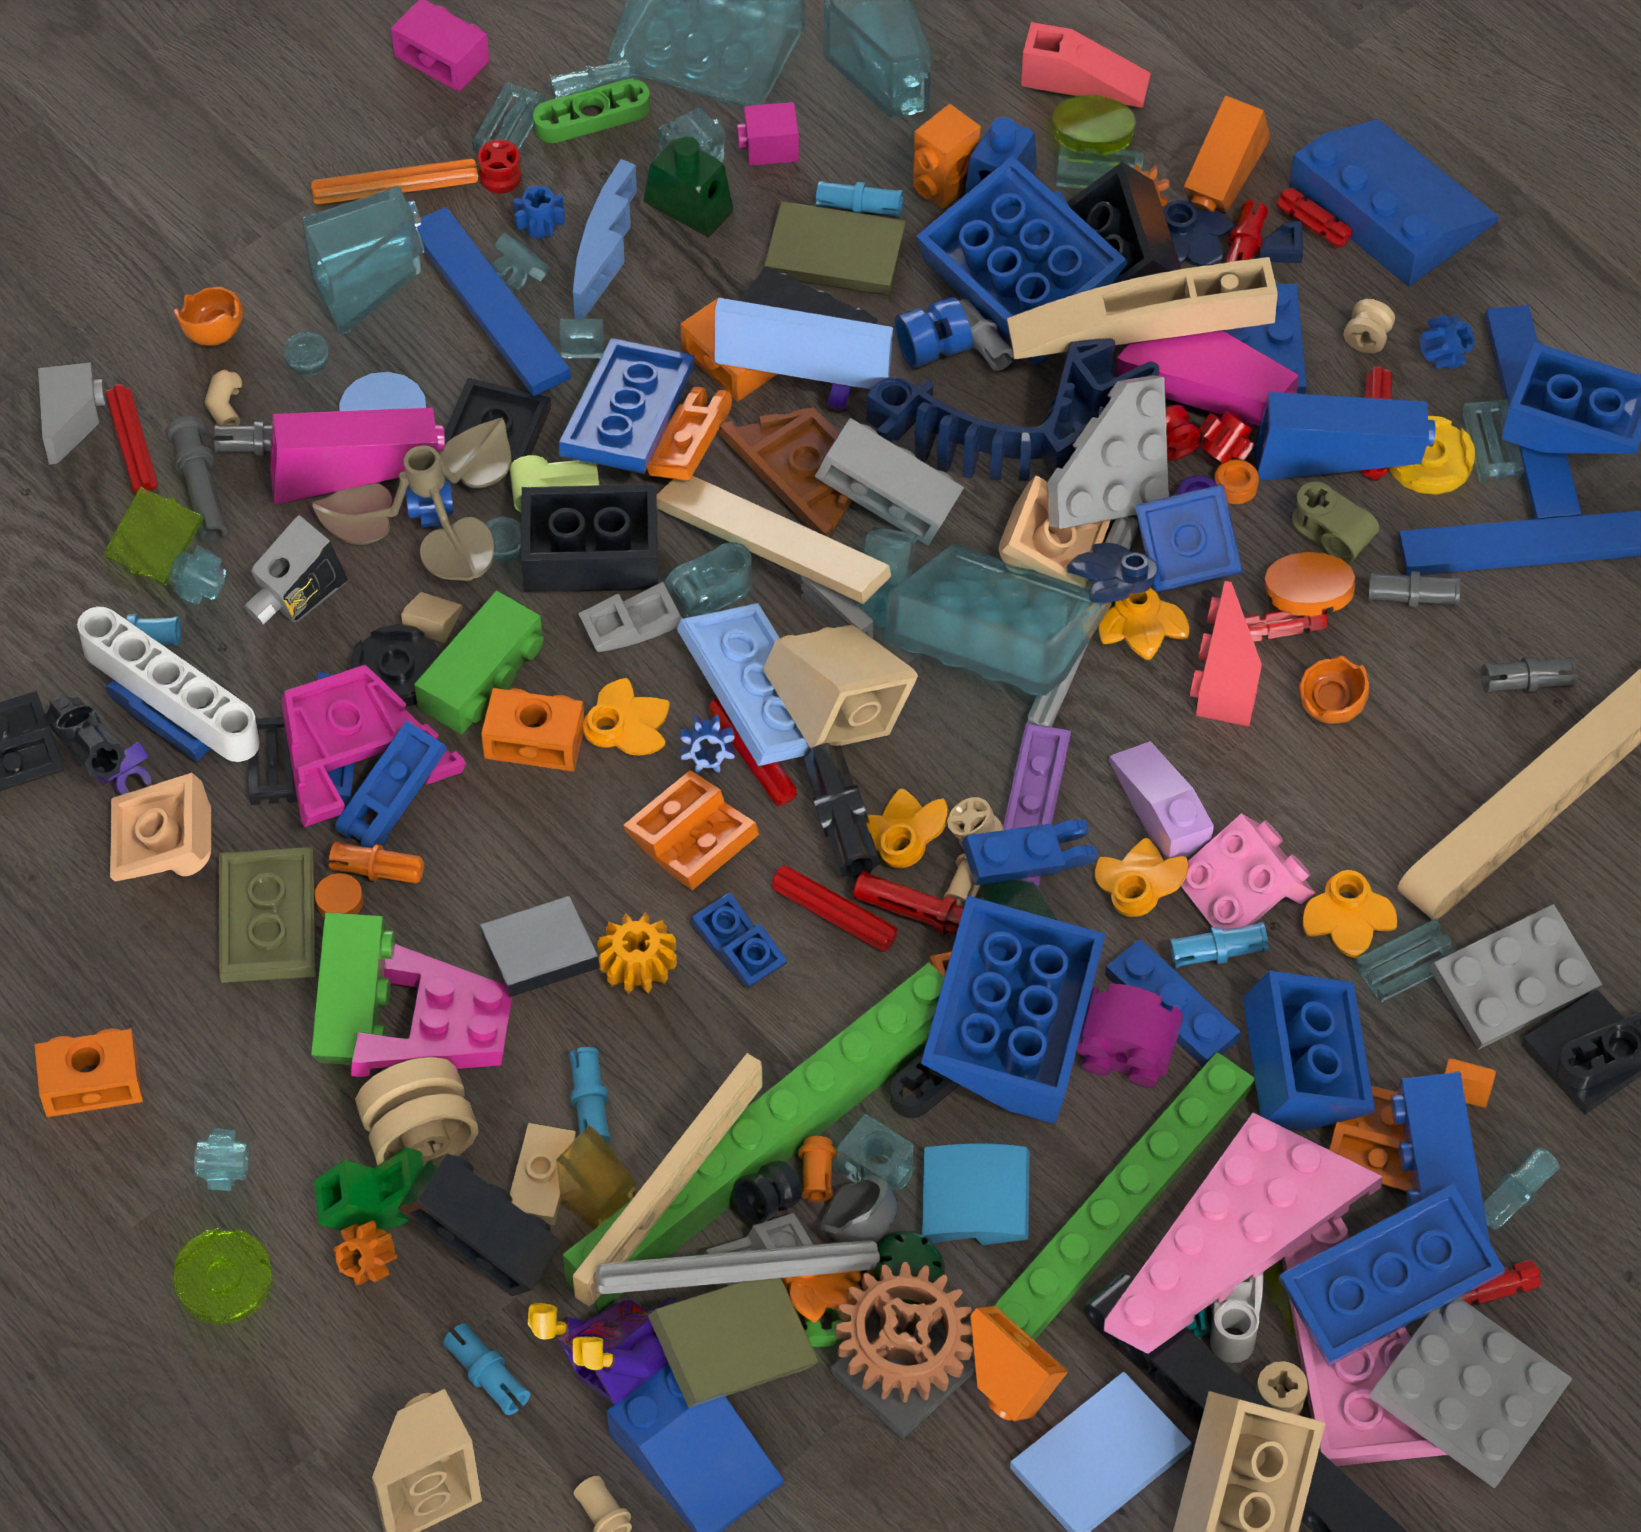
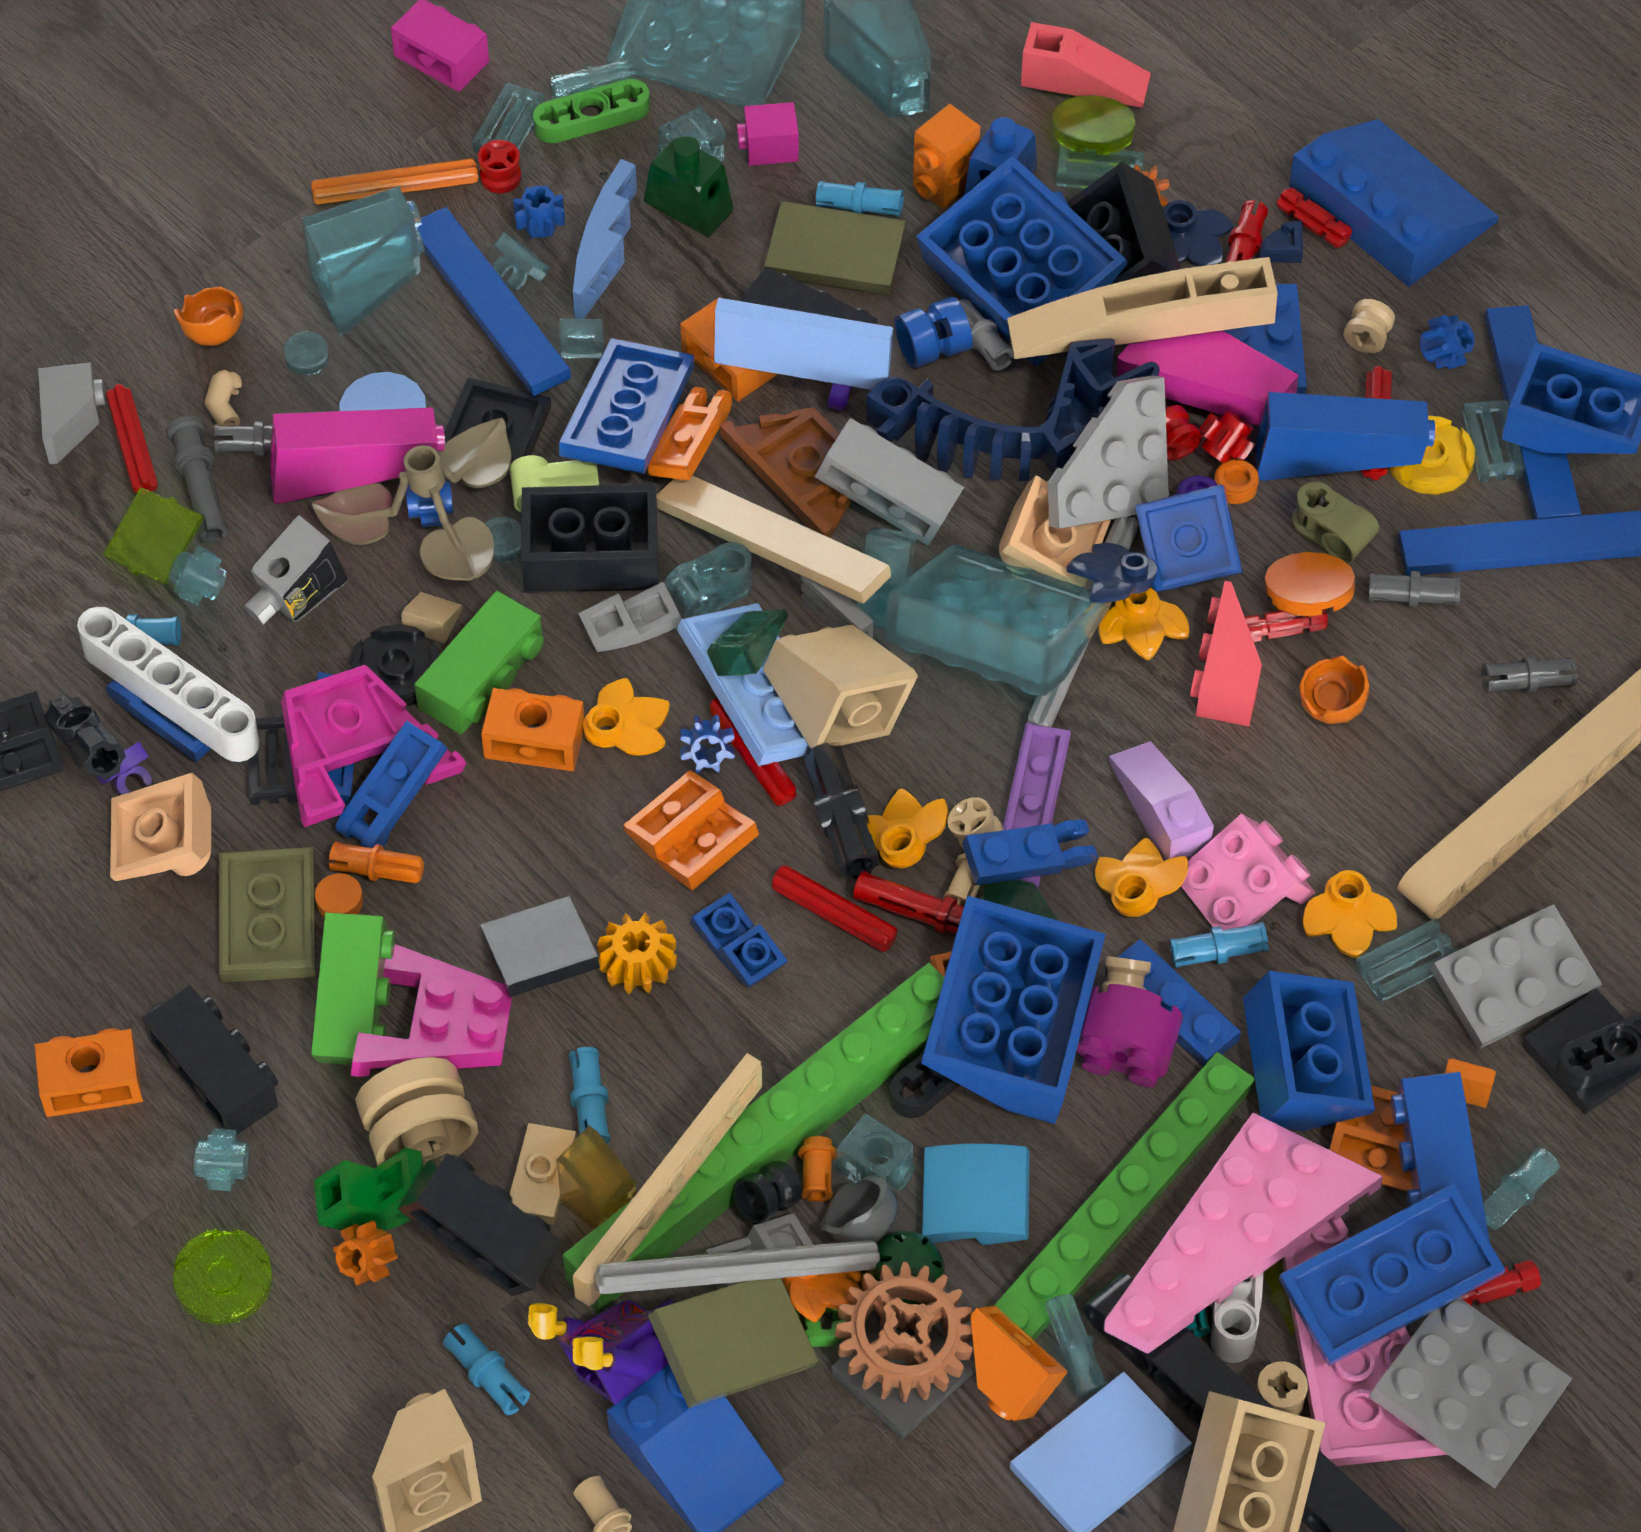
orange slope [1184,96,1271,214] -> none
none -> black brick [142,985,279,1139]
none -> clear green slope [707,609,789,676]
none -> clear light blue axle [1045,1294,1107,1396]
none -> tan wheel [1099,956,1151,993]

